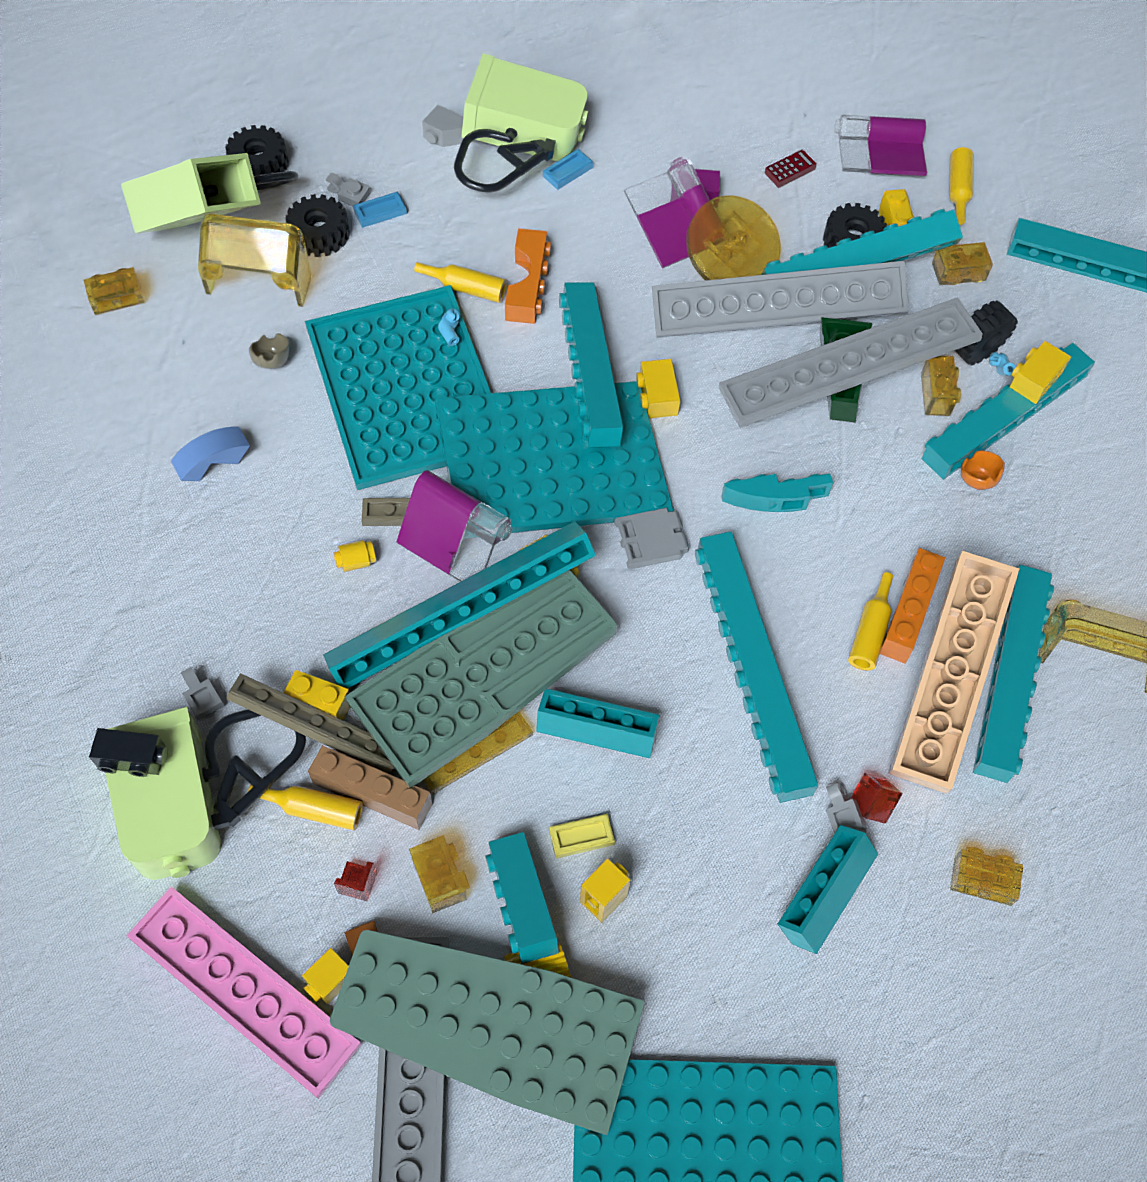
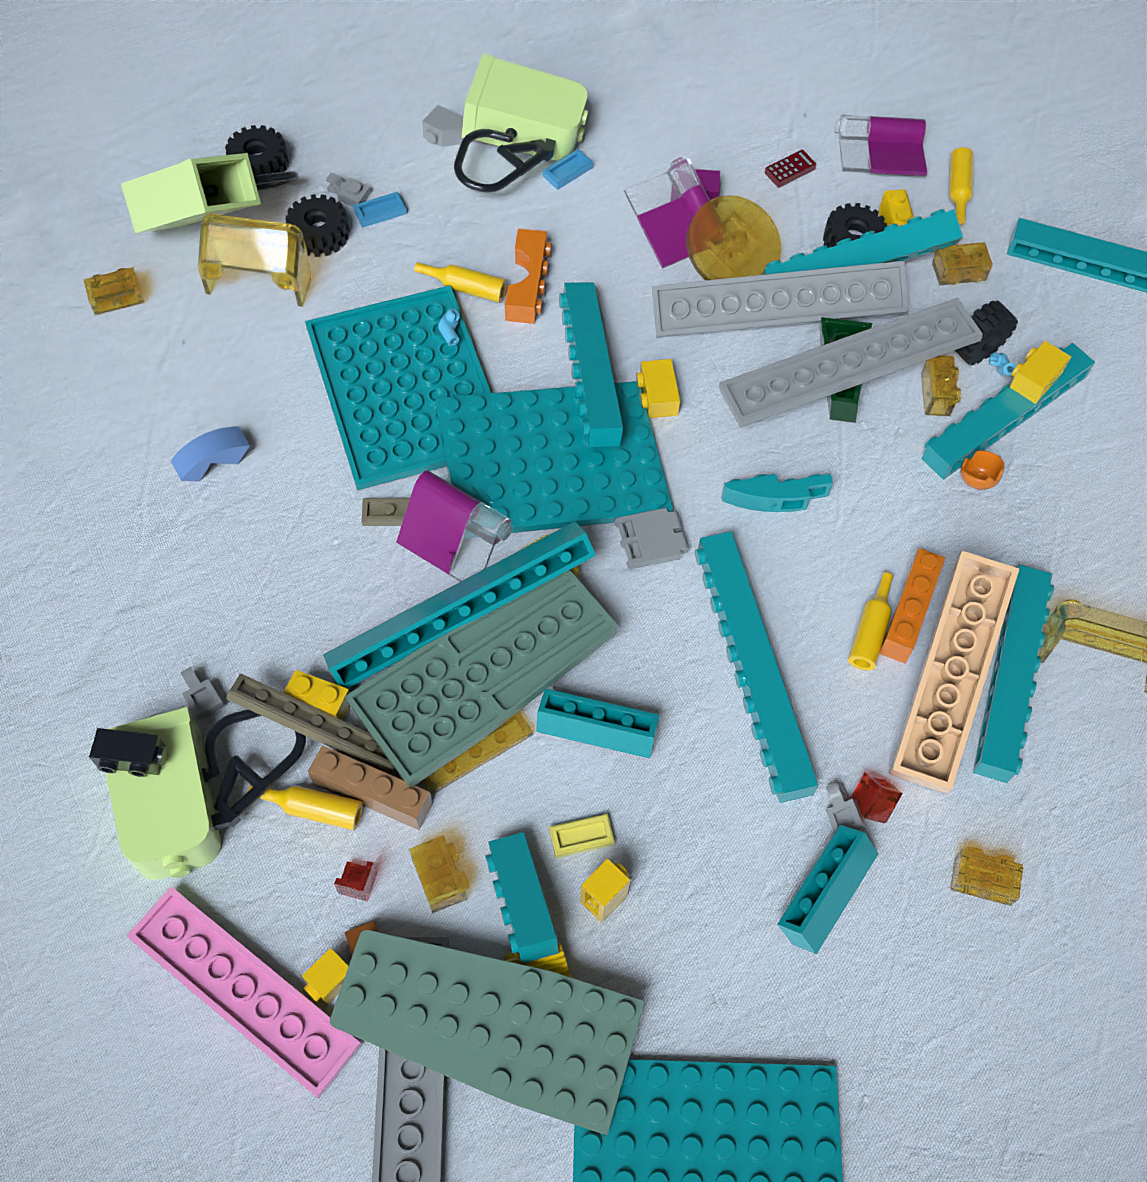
dark tan hair [249,333,290,369] -> none
yellow brick [333,540,376,572] -> none

